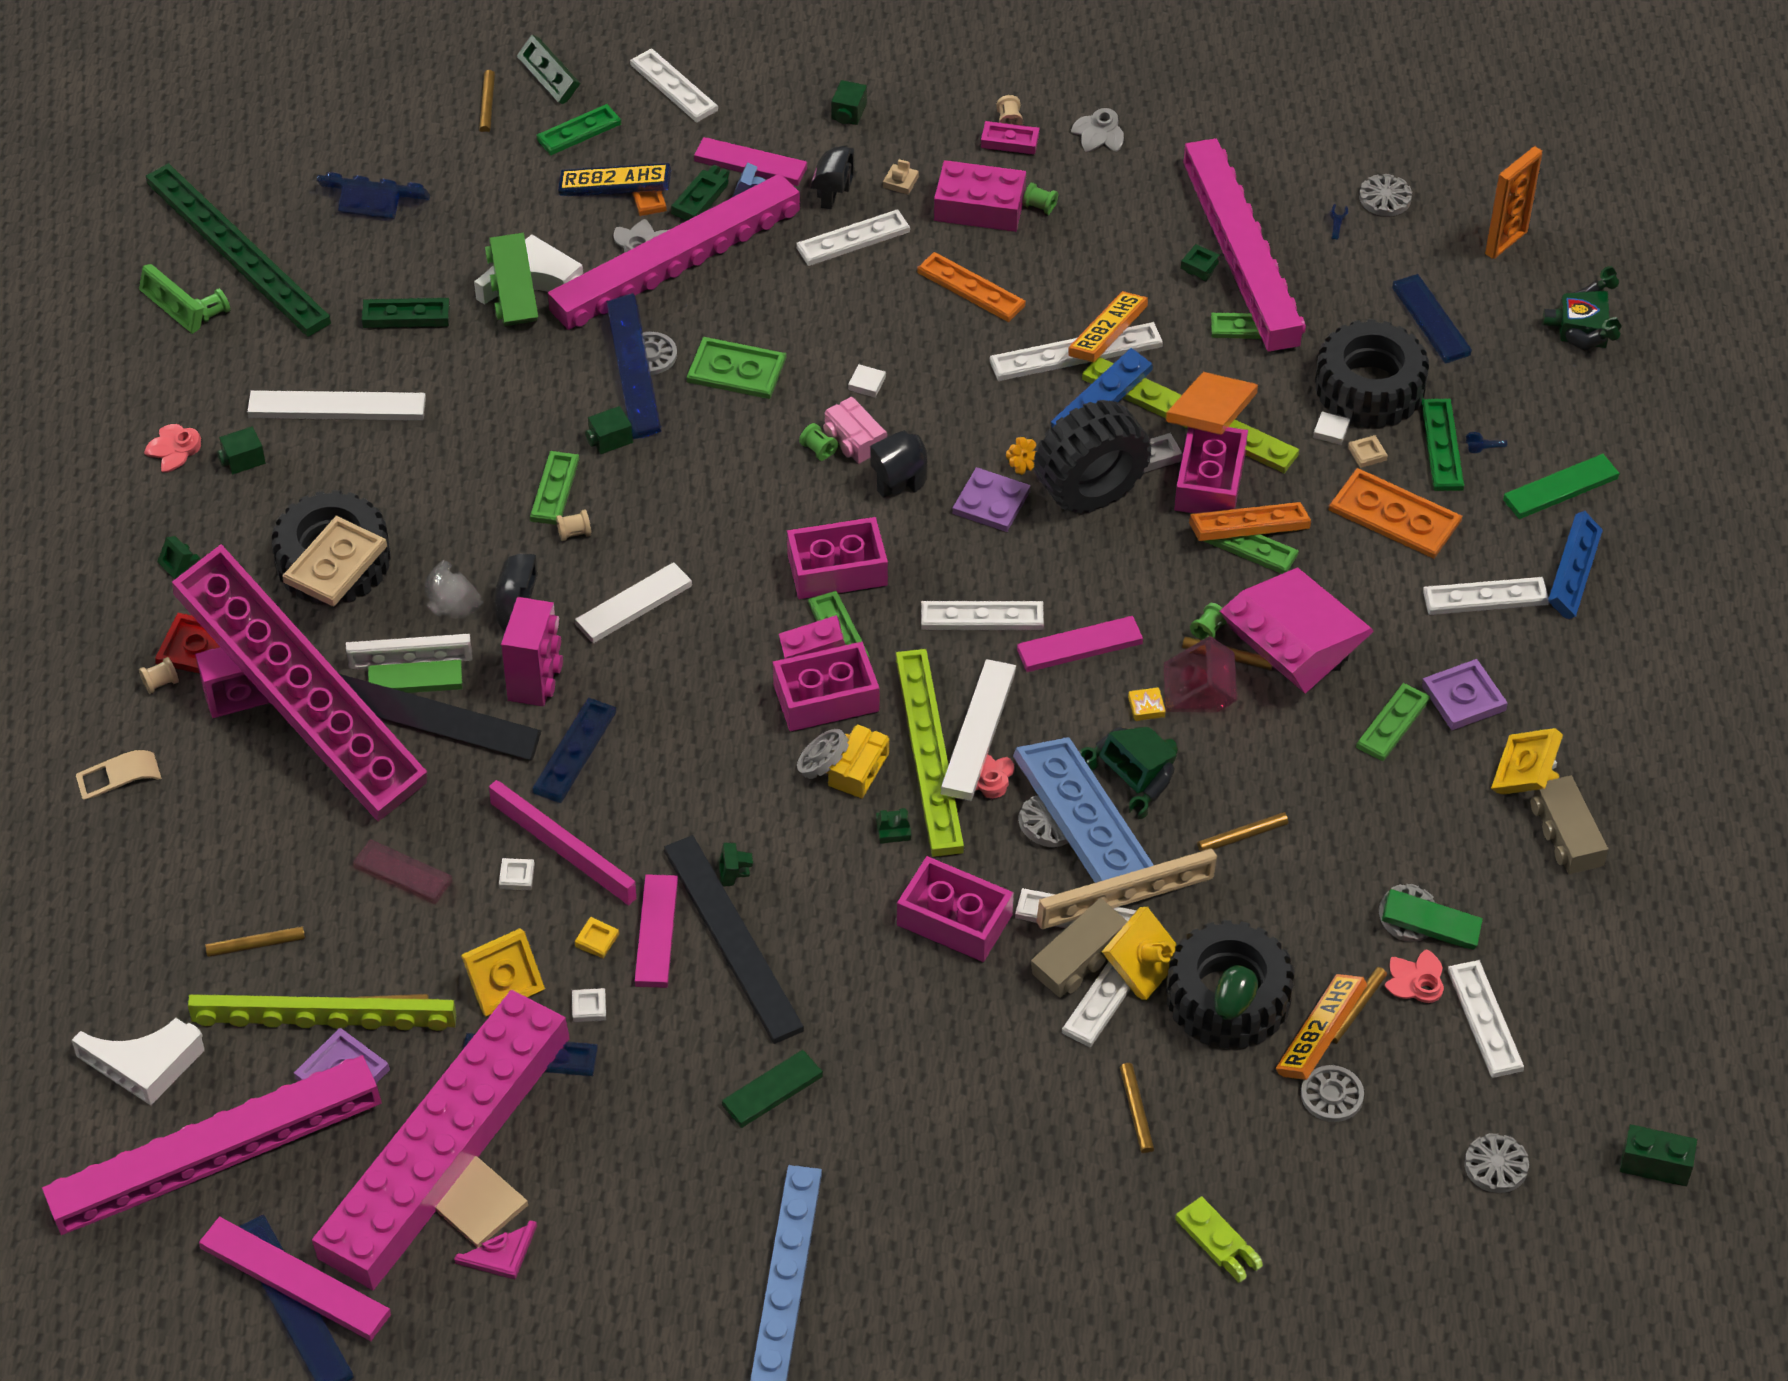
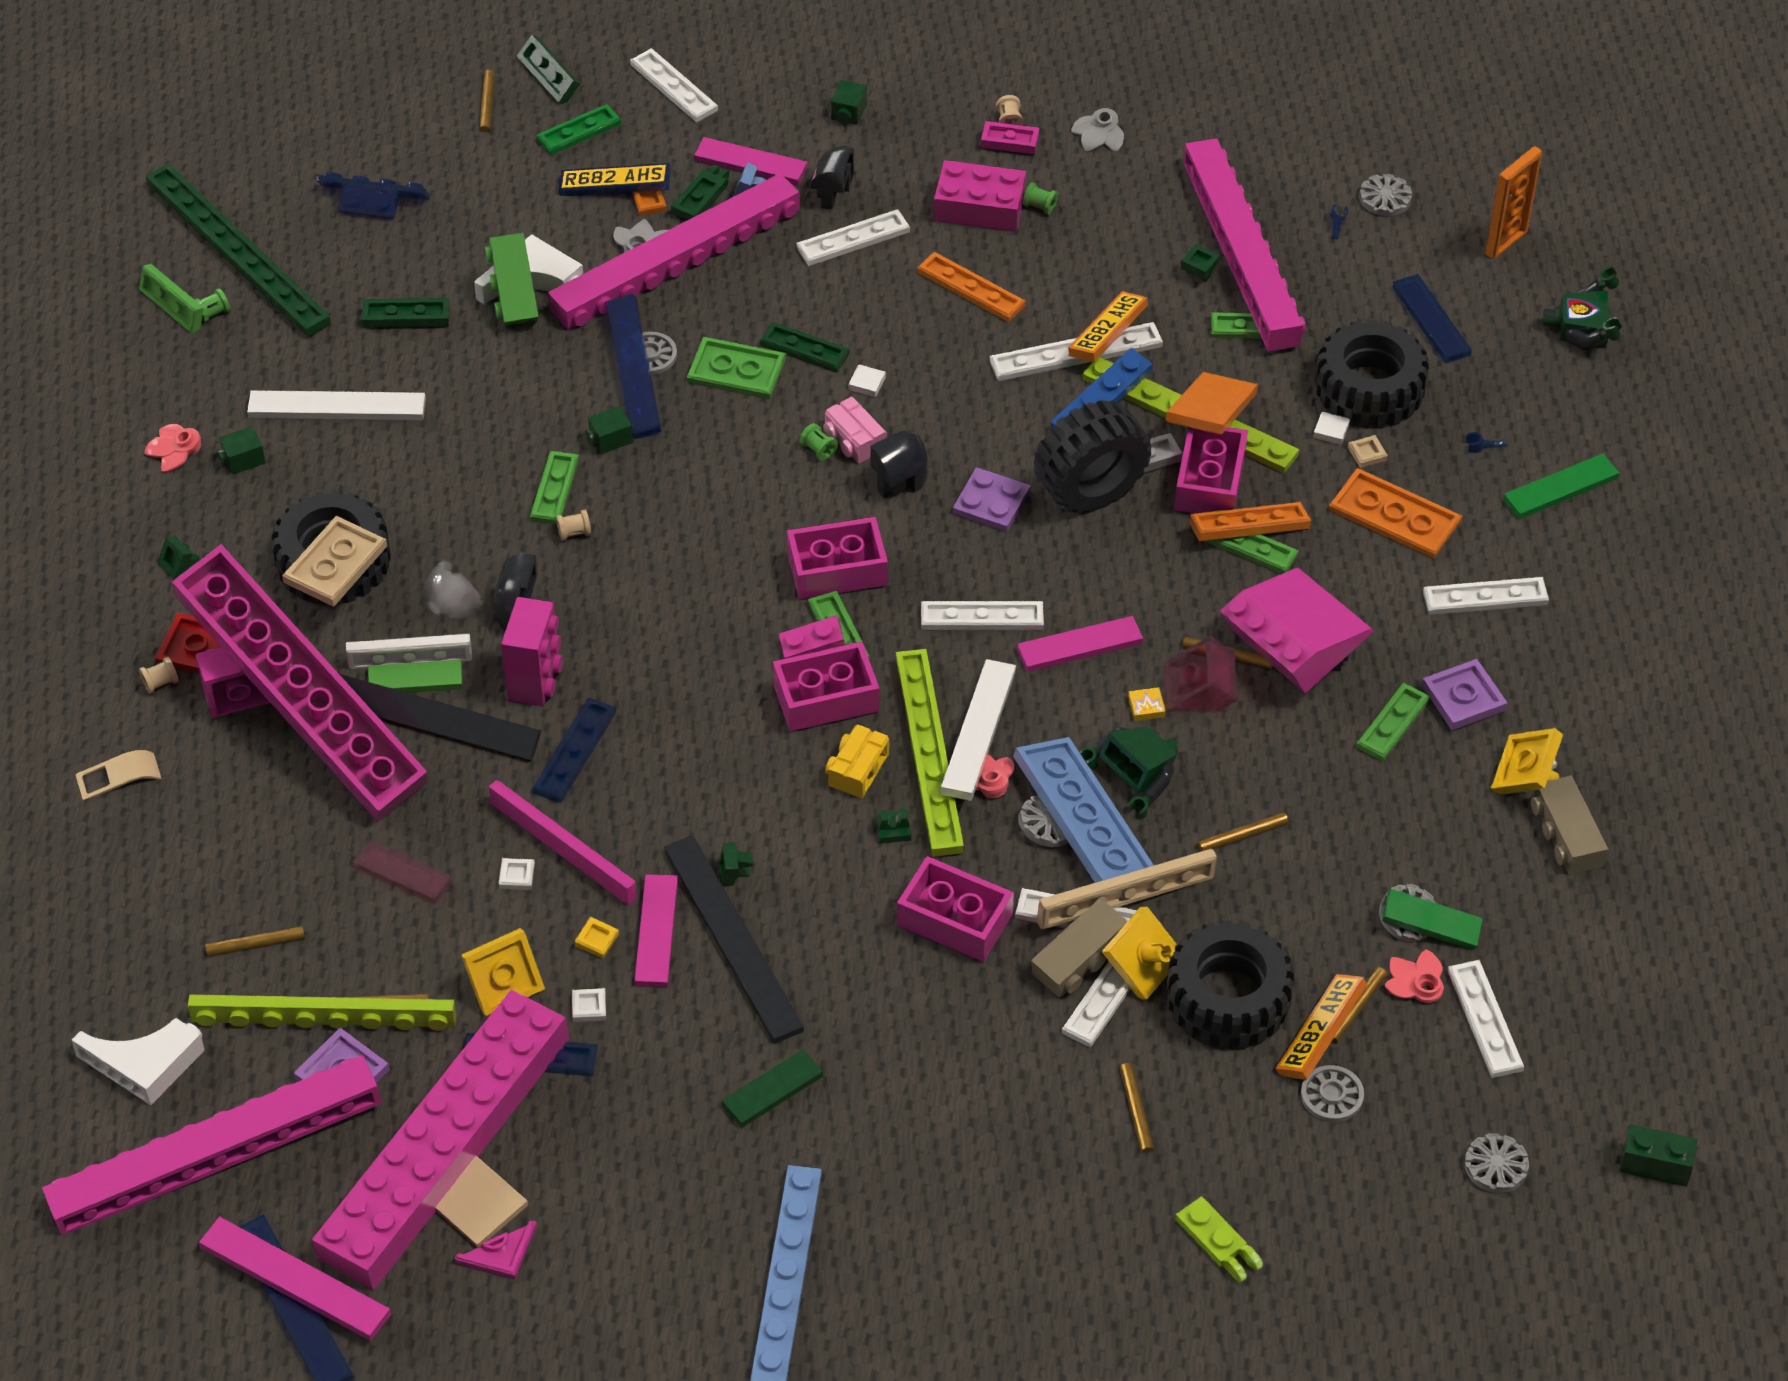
white tile [575,562,692,643] -> none
light grey wheel [797,729,849,779] -> none
tan tile [883,159,919,195] -> none
light orange plant [1006,437,1037,475] -> none
bright green bush [1190,603,1227,642] -> none
dark green animal [1214,965,1258,1020] -> none
green tile [1421,399,1464,491] -> none
blue plate [1548,511,1603,619] -> none
none -> dark green tile [760,322,850,373]

